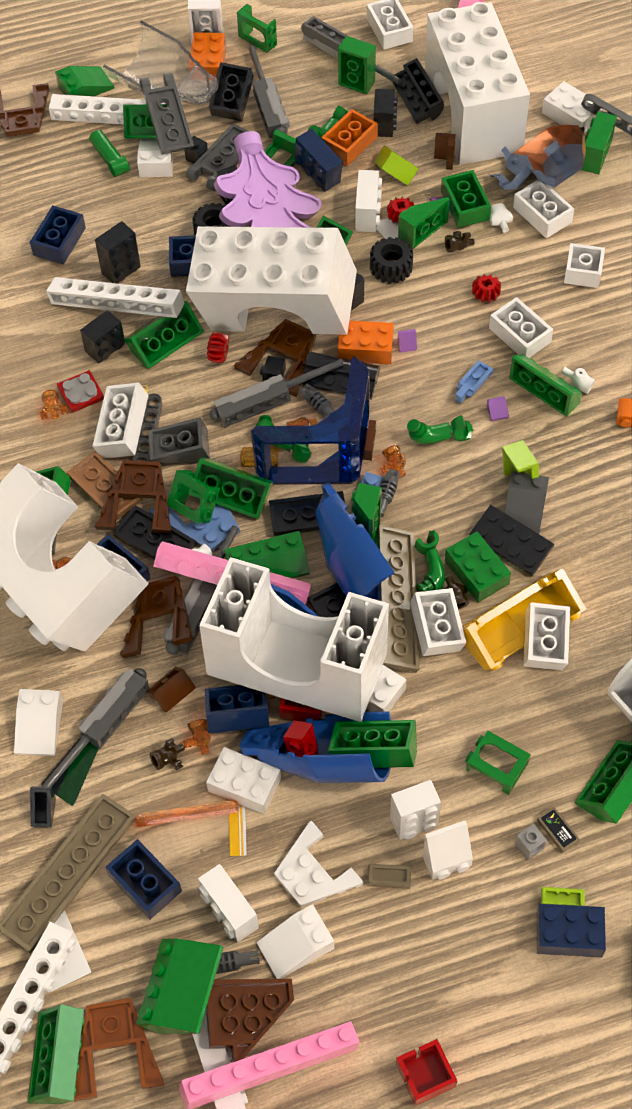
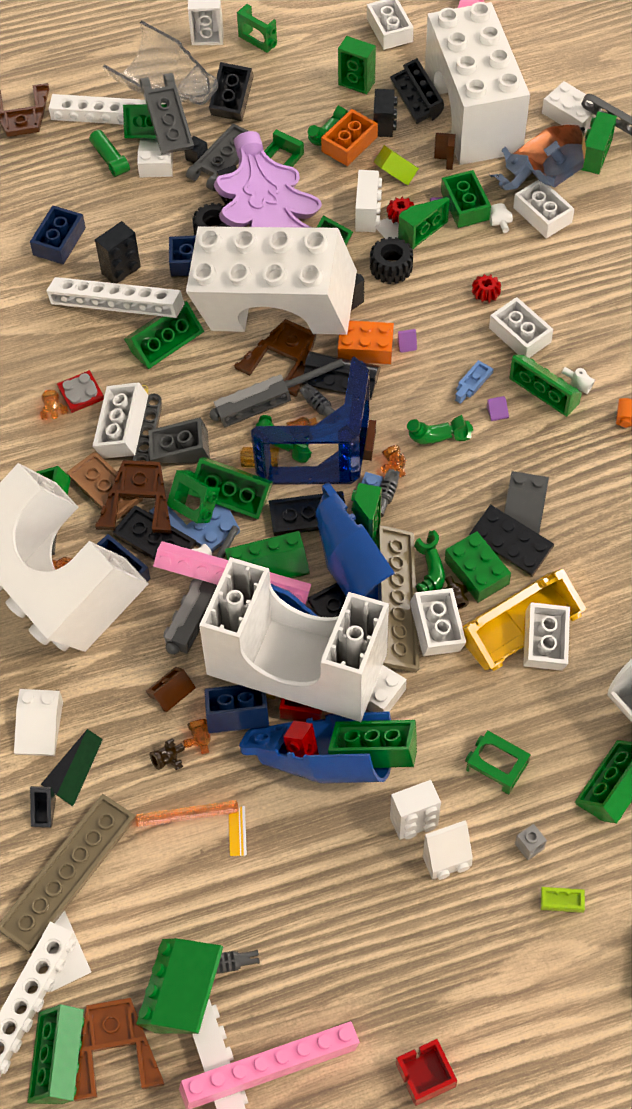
piece [41,668,149,787] -> none
green slope [55,66,115,97] -> none
black brick [80,310,125,364] -> none
dark blue brick [105,839,182,920] -> none
reddish brown wing [120,576,193,658] -> none
orange brick [189,32,226,81] -> none
white brick [198,864,259,943] -> none
red gear [206,332,229,363] -> none
white brick [206,747,281,814] -> none
reddish brown wing [206,979,294,1063] -> none
piece [248,45,290,138] -> none
white slope [257,904,334,979] -> none
black brick [260,355,286,381] -> none
white wing [274,821,363,908] -> none
dark blue brick [294,129,343,192] -> none
dark grey piece [301,16,401,84] -> none
dark tan tile [368,864,411,889] -> none
dark brown piece [444,231,475,252] -> none
lime panel [502,440,539,479] -> none
tile [537,807,580,853] -> none
dark blue brick [537,904,606,958] -> none
white brick [564,243,605,288] -> none

